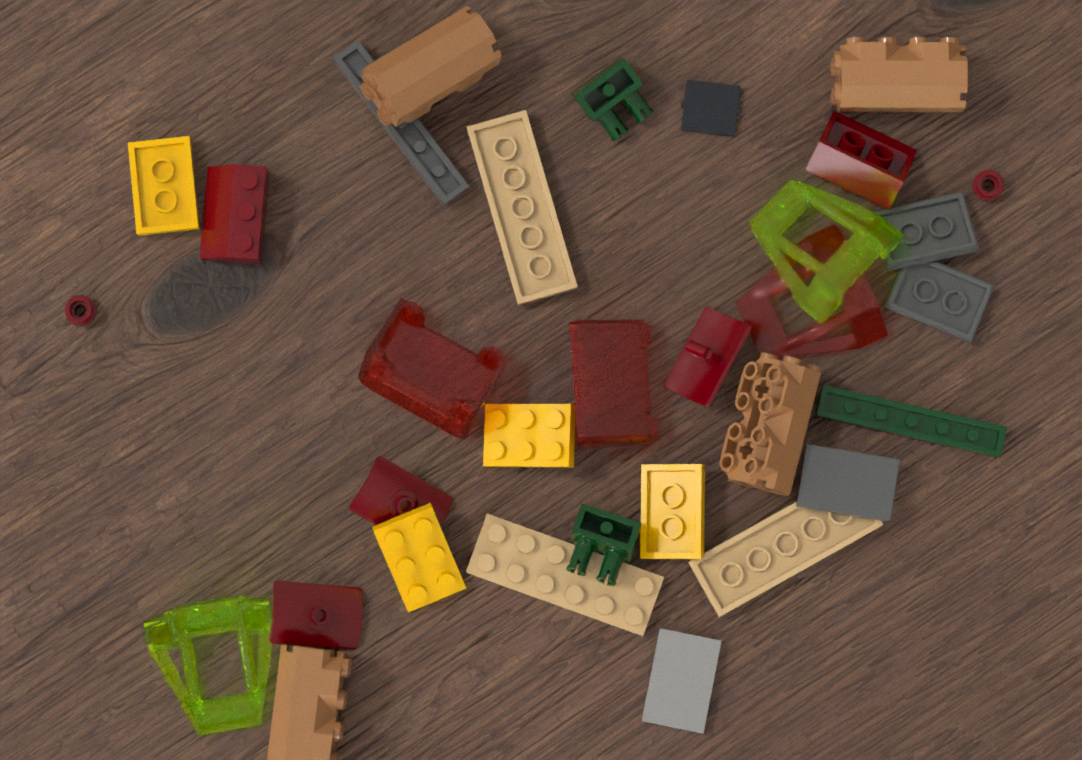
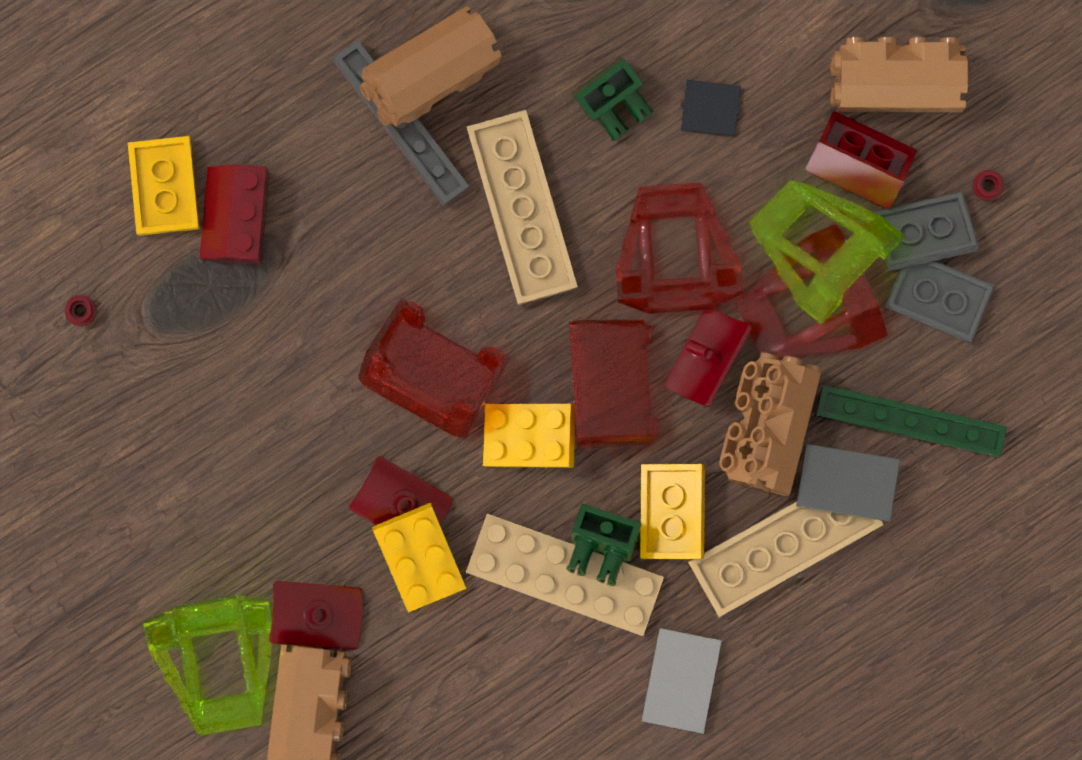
none -> clear red windscreen [615,182,744,314]

